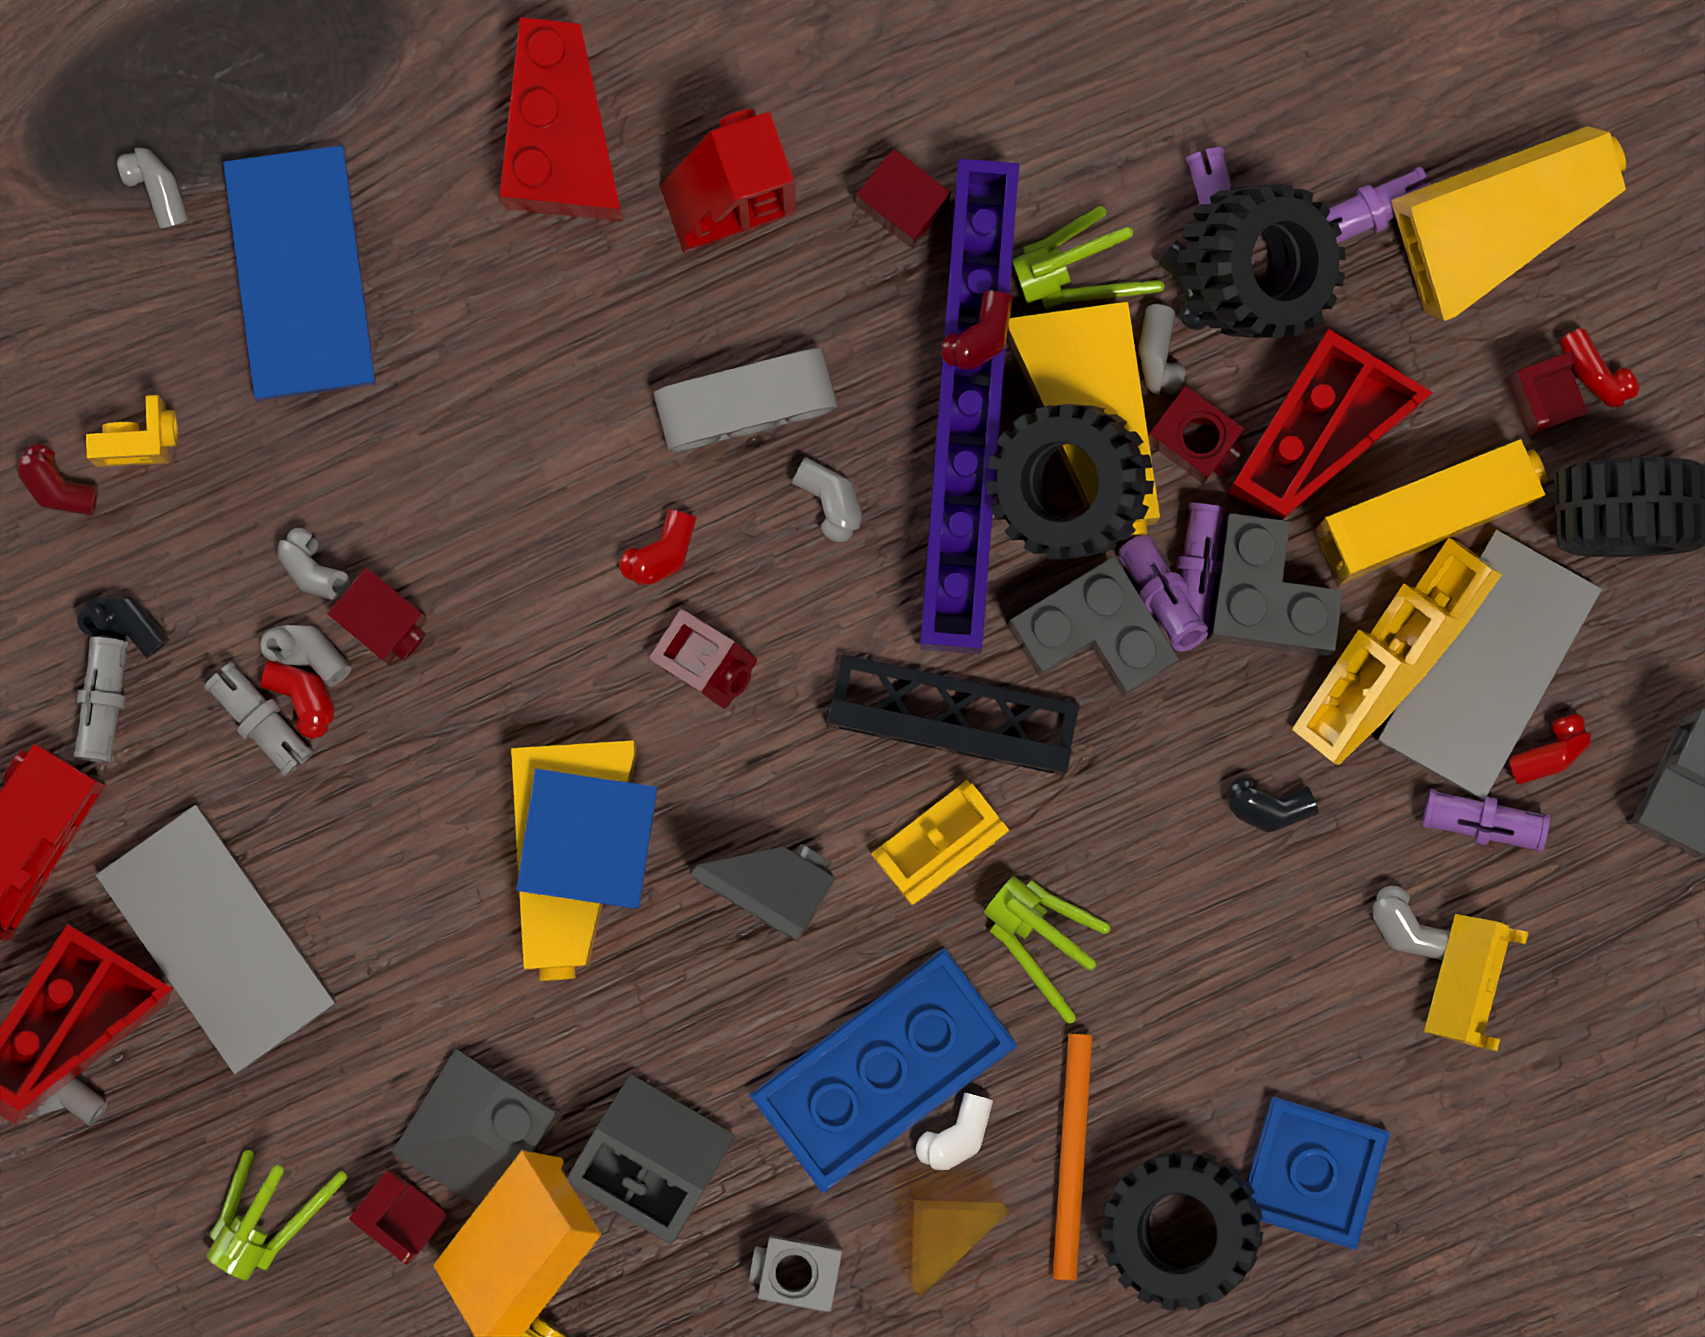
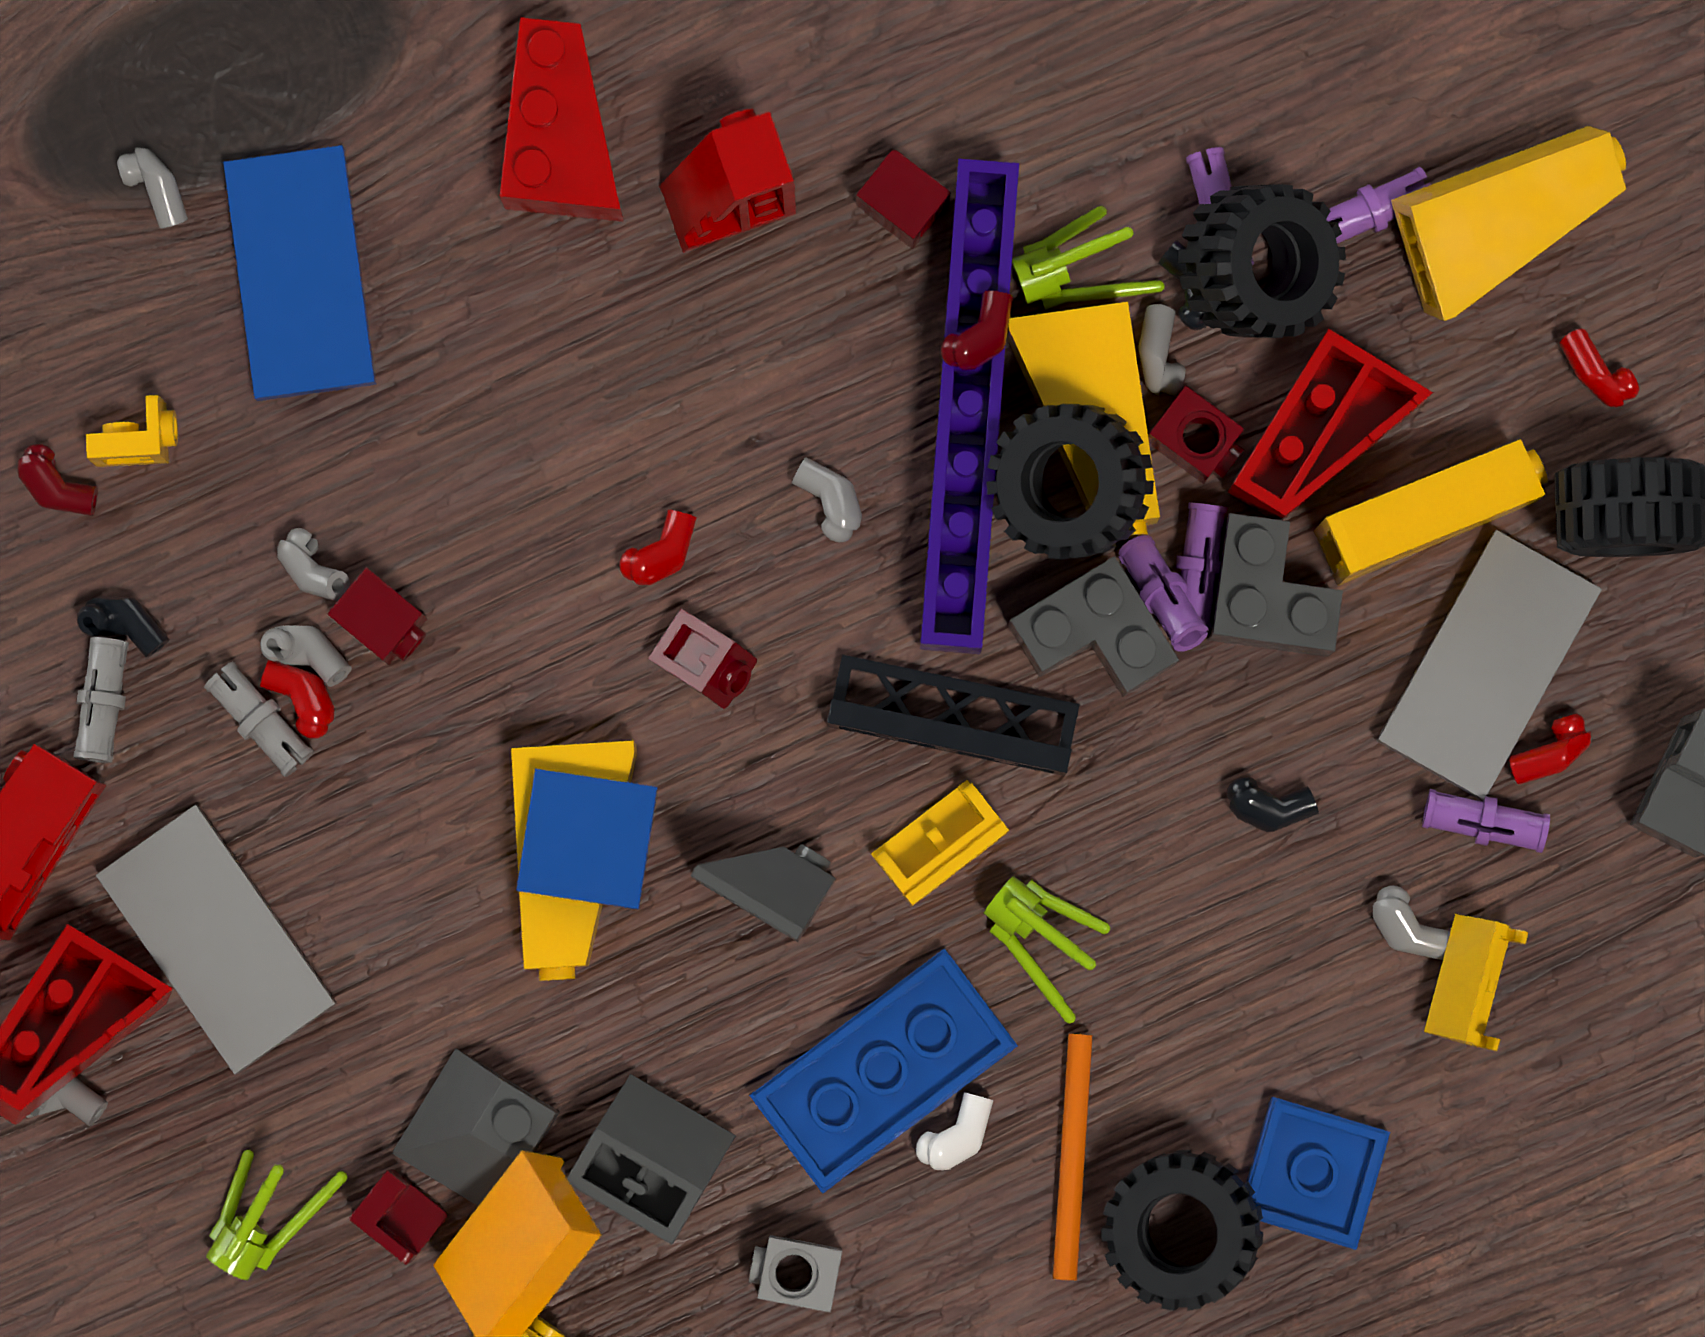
light grey beam [653,349,838,452] -> none
clear yellow slope [911,1198,1010,1297] -> none
yellow slope [1292,538,1503,765] -> none
dark red panel [1507,351,1588,437] -> none

